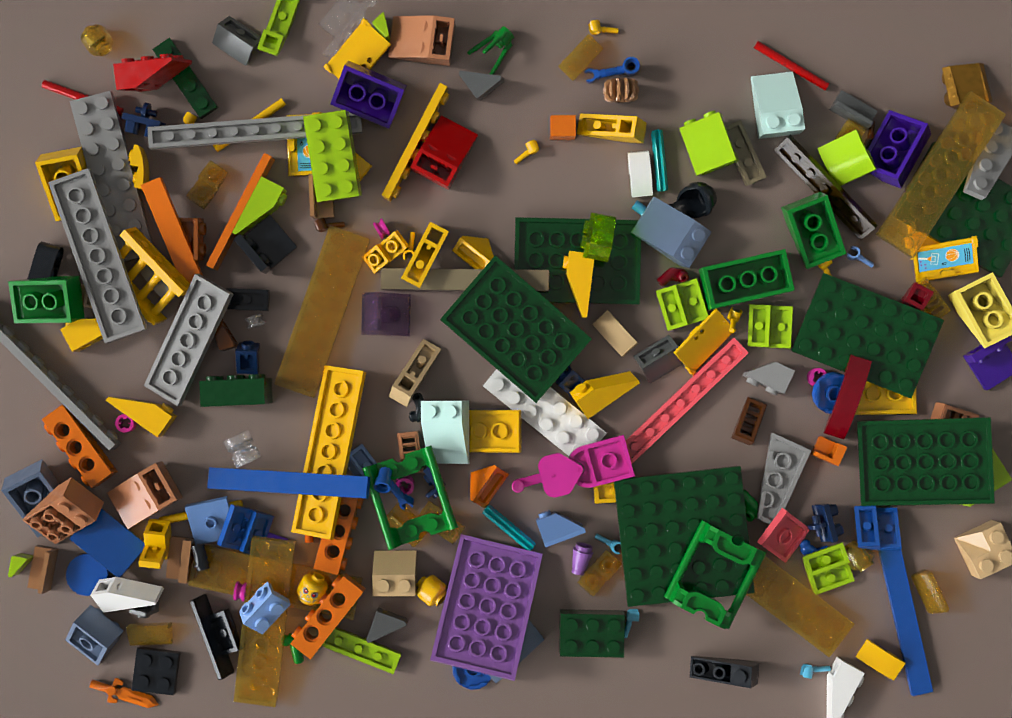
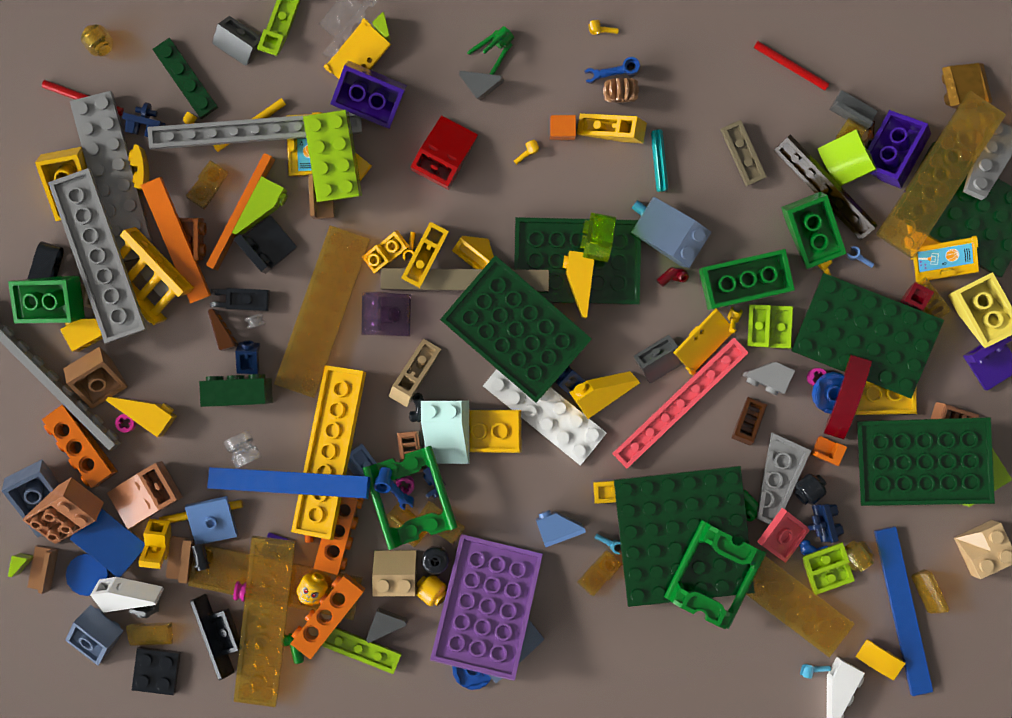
orange sword [89,678,159,708] -> none
red slope [113,54,192,92] -> none
light grey plate [144,274,233,406] -> none
blue slope [217,504,274,556] -> none
light blue bracket [240,582,291,635] -> none
reddish brown hand [314,218,345,232] -> none
dark pink bush [373,218,391,239] -> none
yellow plate [382,83,450,202] -> none
nougat slope [388,15,456,66] -> none
orange slope [470,465,509,508] -> none
teal axle [483,505,536,551] -> none
dark pink plate [512,435,635,498] -> none
clear yellow slope [558,34,603,81] -> none
dark green brick [559,609,625,658] -> none
medium lavender cone [572,542,593,575] -> none
tan slope [592,310,638,357] -> none
medium azure hand [624,609,639,638] -> none
white slope [628,151,653,197] -> none
lime slope [656,278,709,331] -> none
black piece [669,182,717,218] -> none
lime panel [679,110,739,177] -> none
black slope [690,656,760,689] -> none
light aqua slope [751,71,805,139] -> none
blue slope [854,506,902,551] -> none
none -> medium nougat slope [63,346,128,409]
none -> black head [422,545,450,575]
none -> black head [794,474,827,505]

